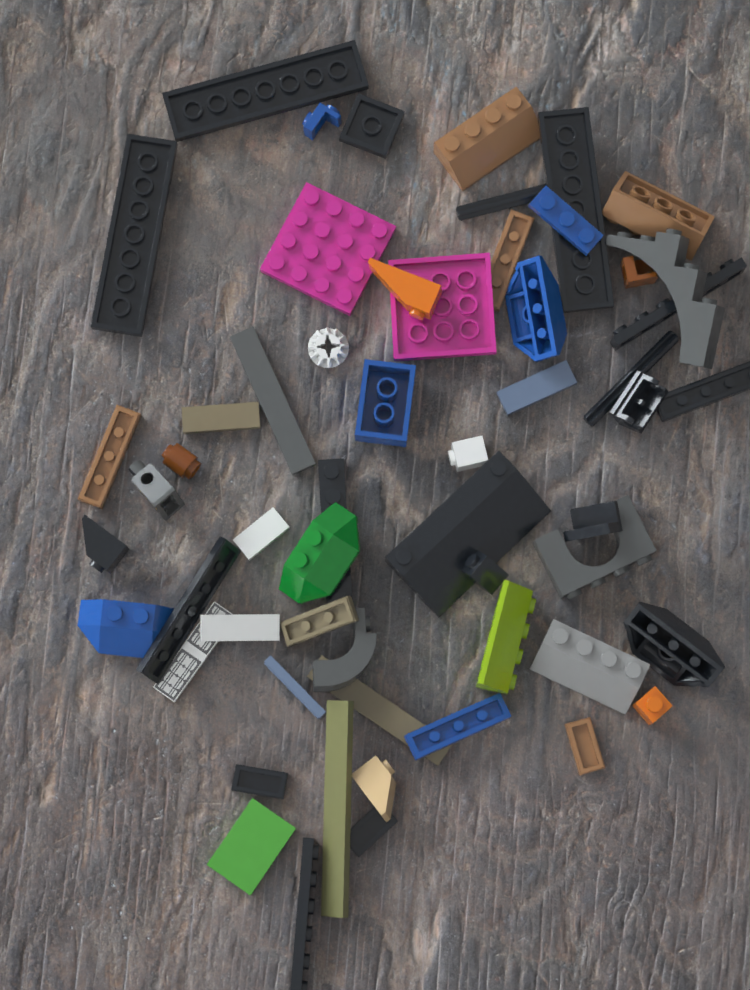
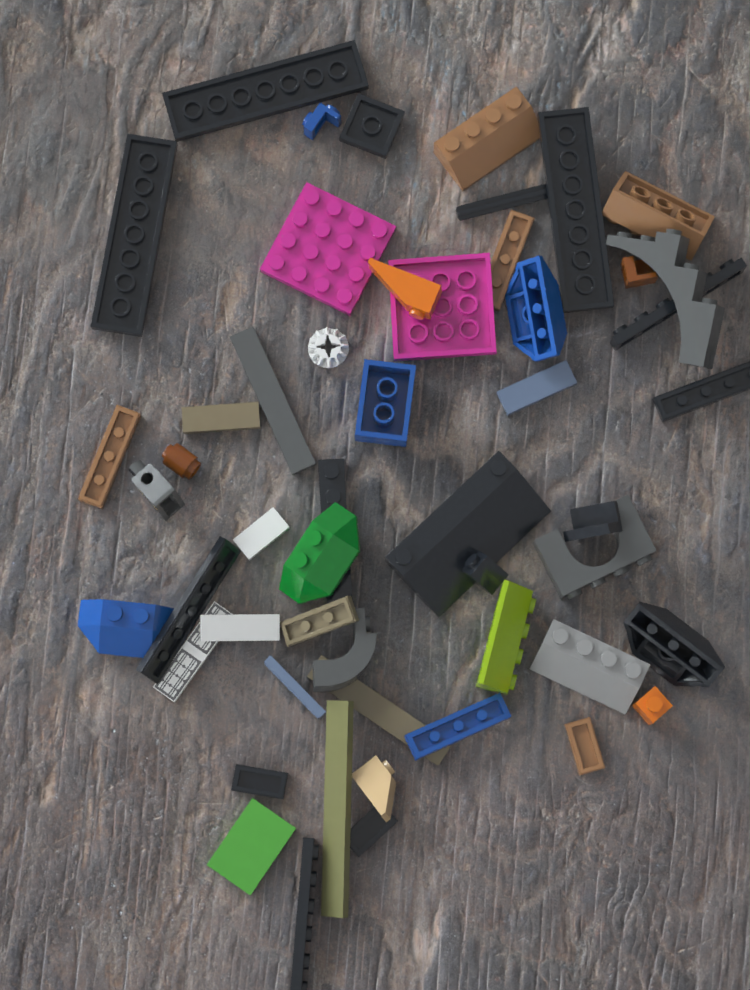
black slope [82,515,129,574] -> none
white brick [448,436,488,472] -> none
blue plate [528,186,604,256] -> none
black axle [583,330,679,427] -> none
black hinge [610,370,668,434] -> none

